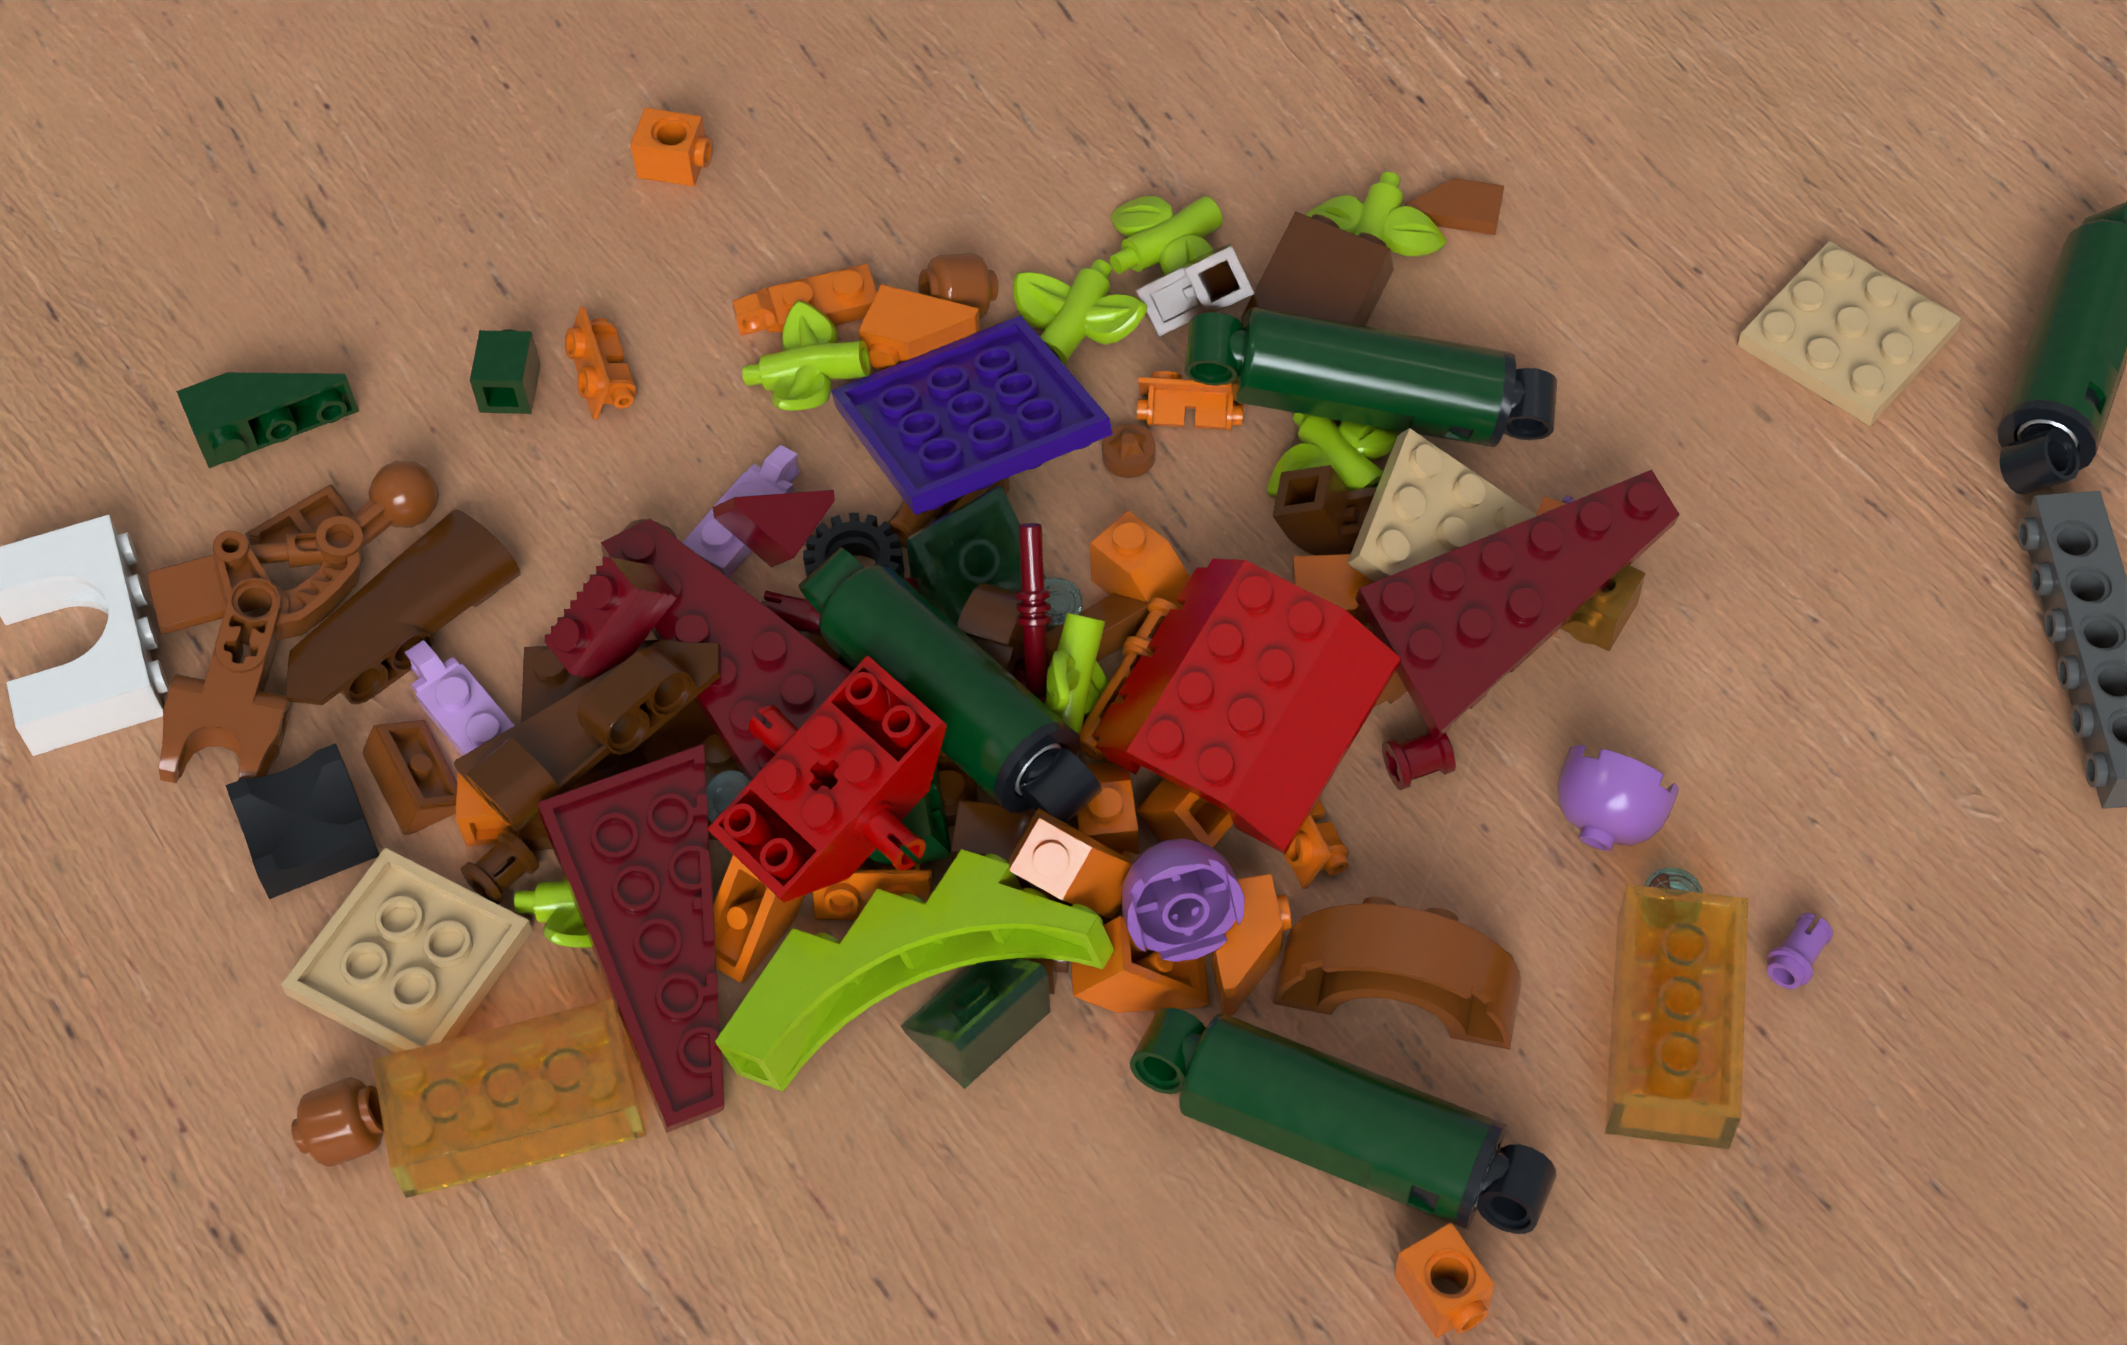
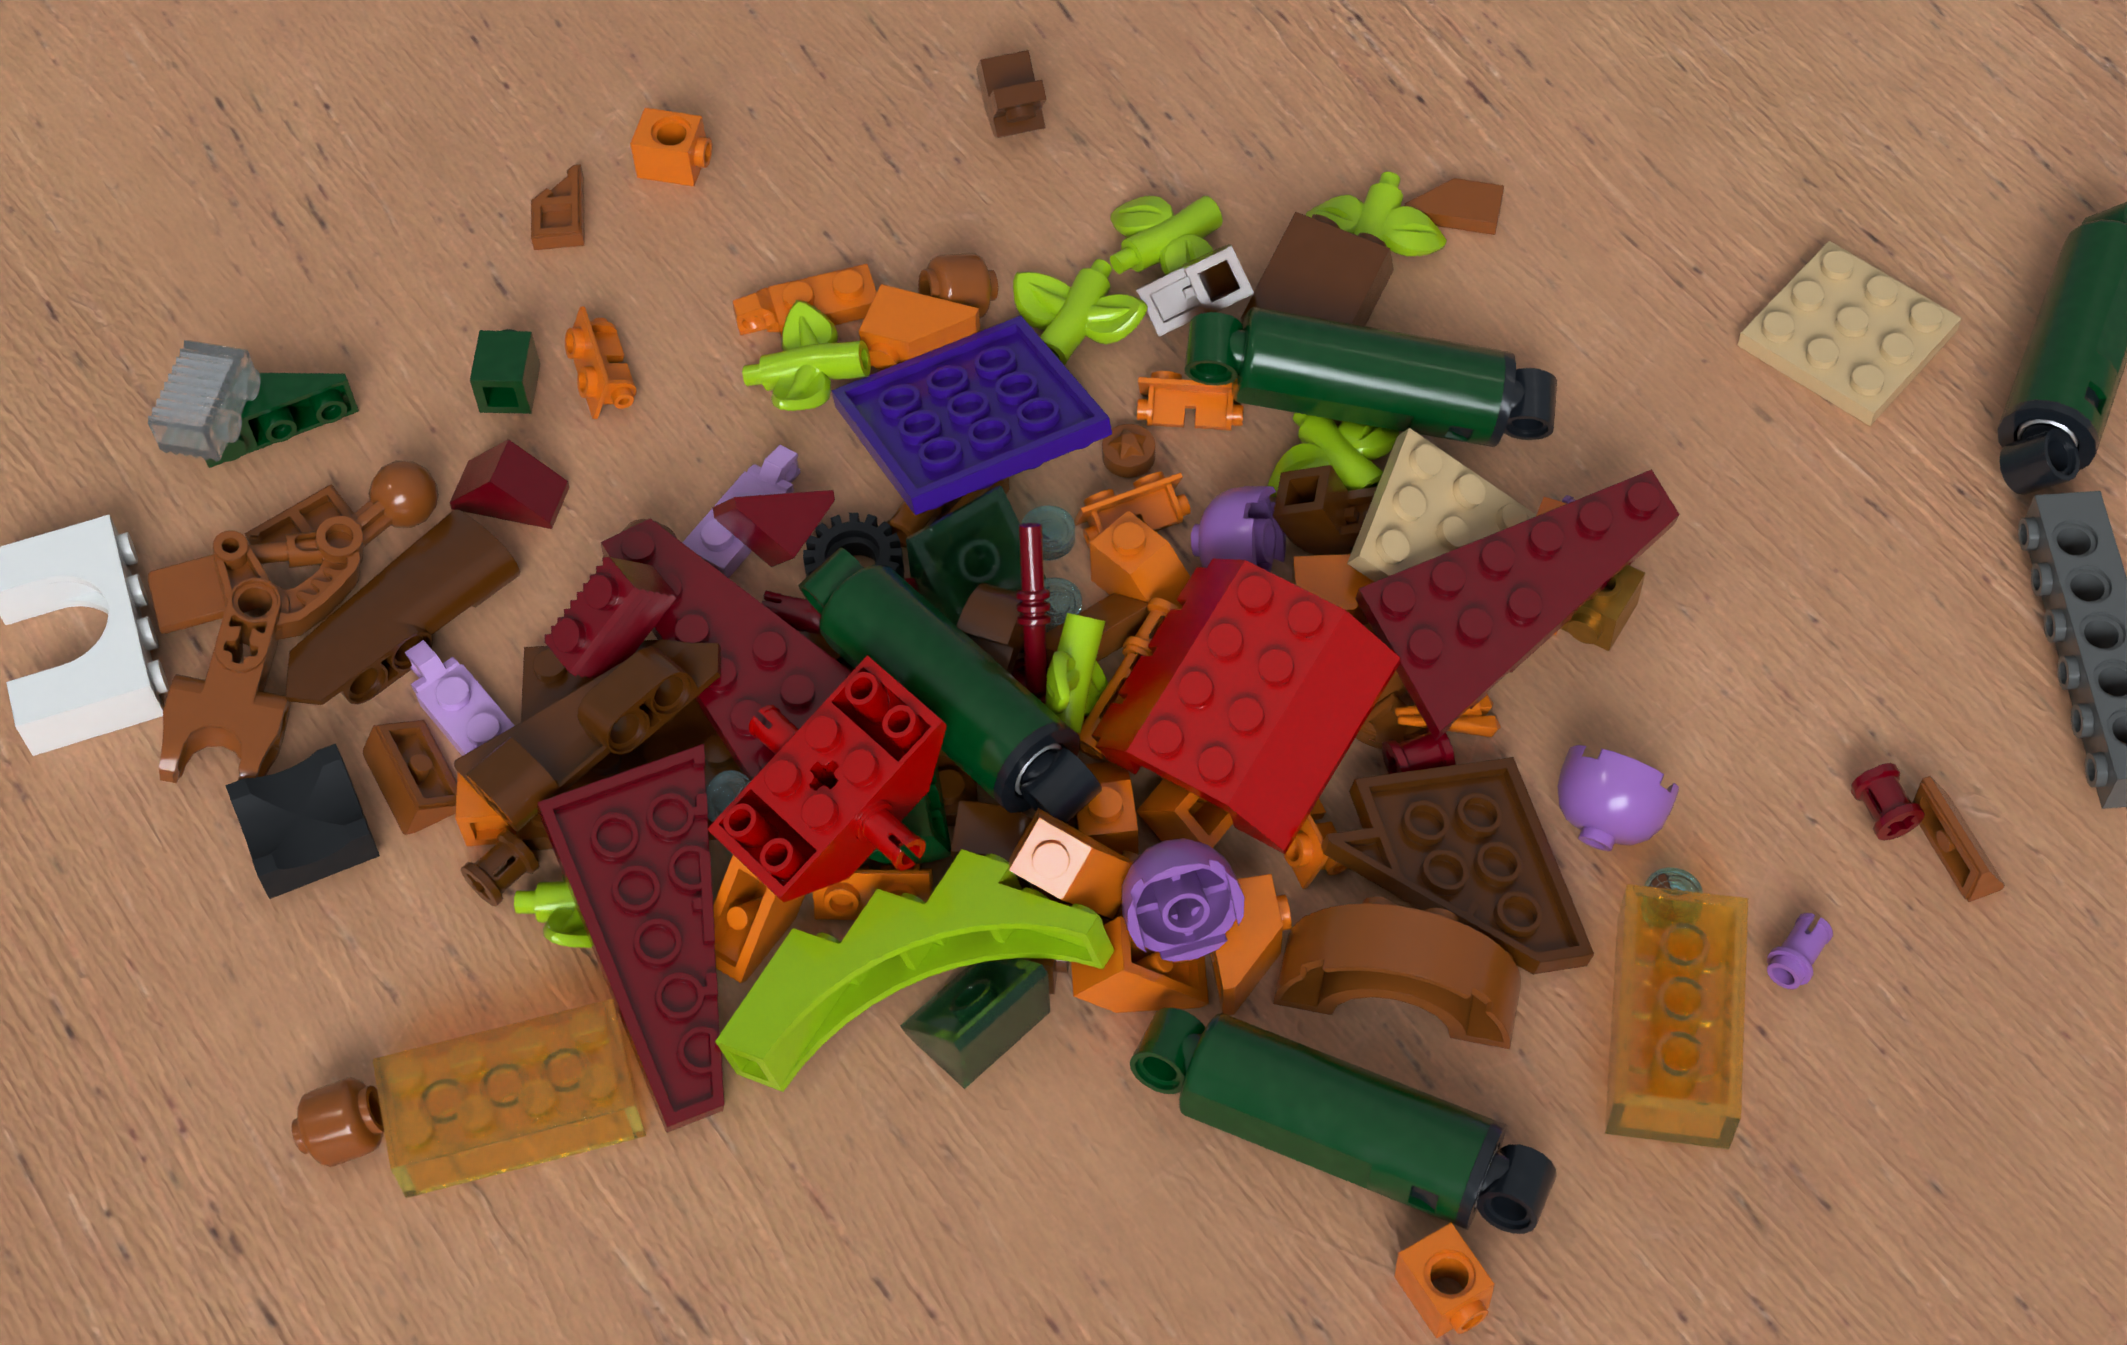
tan plate [281,847,533,1072] -> none
none -> clear brick [148,340,260,462]
none -> dark red slope [450,439,570,529]
none -> dark orange tile [531,164,584,250]
none -> reddish brown brick [976,50,1047,138]
none -> clear light blue tile [1021,505,1075,561]
none -> orange hinge [1074,471,1191,549]
none -> medium lavender cylinder [1191,486,1286,572]
none -> reddish brown wing [1321,757,1594,975]
none -> dark orange tile [1356,693,1427,749]
none -> orange piece [1395,694,1501,737]
none -> dark red bush [1851,763,1925,841]
none -> dark orange slope [1912,776,2005,902]

